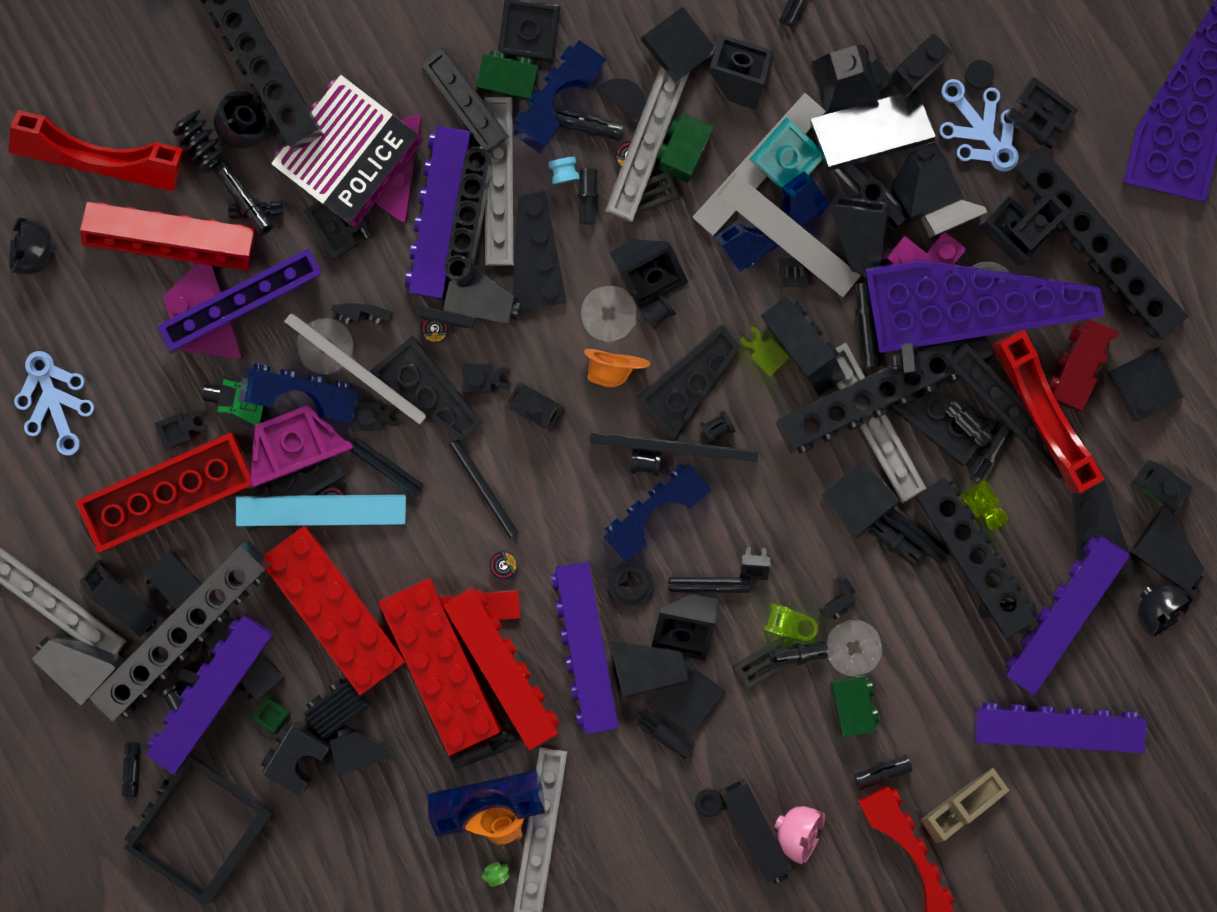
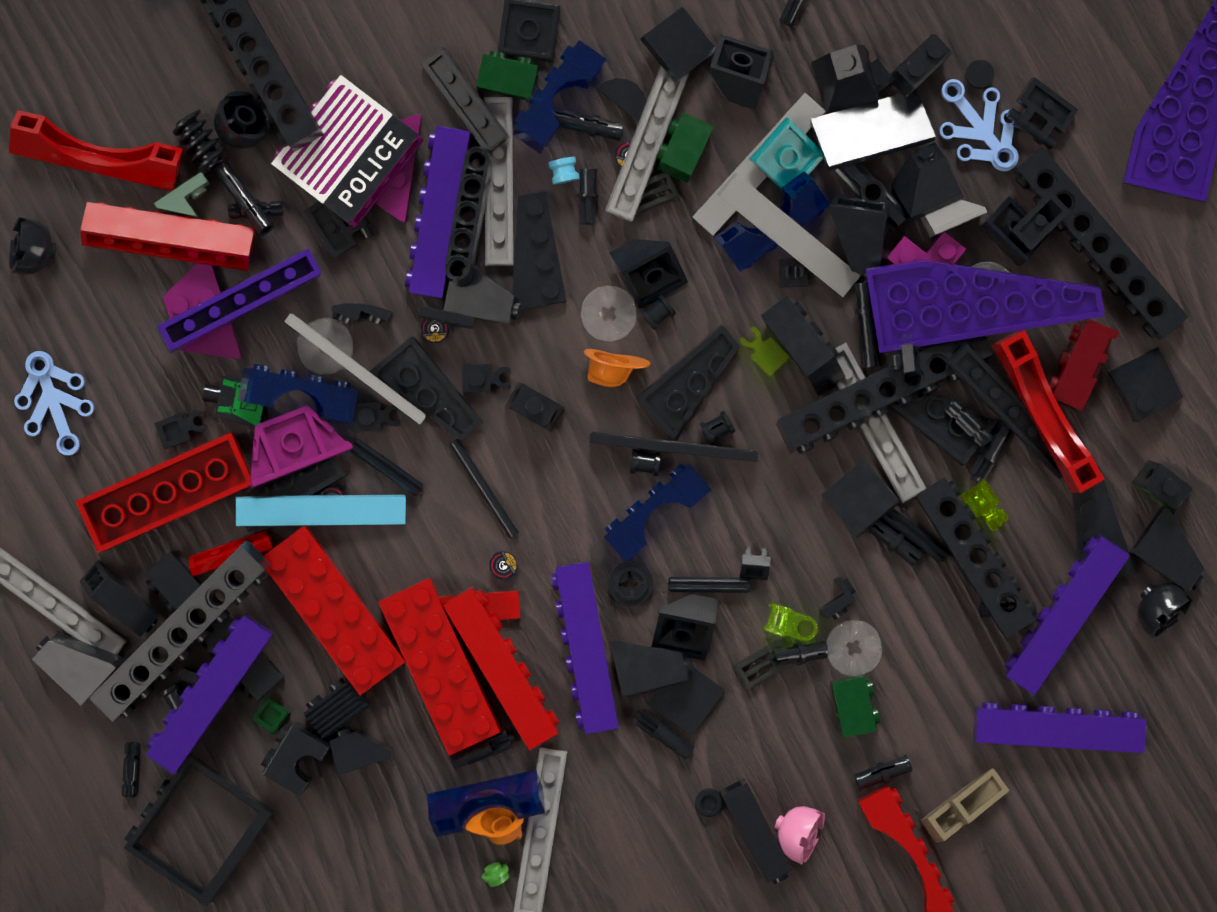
none -> sand green slope [154,172,210,218]
none -> red tile [189,529,273,576]

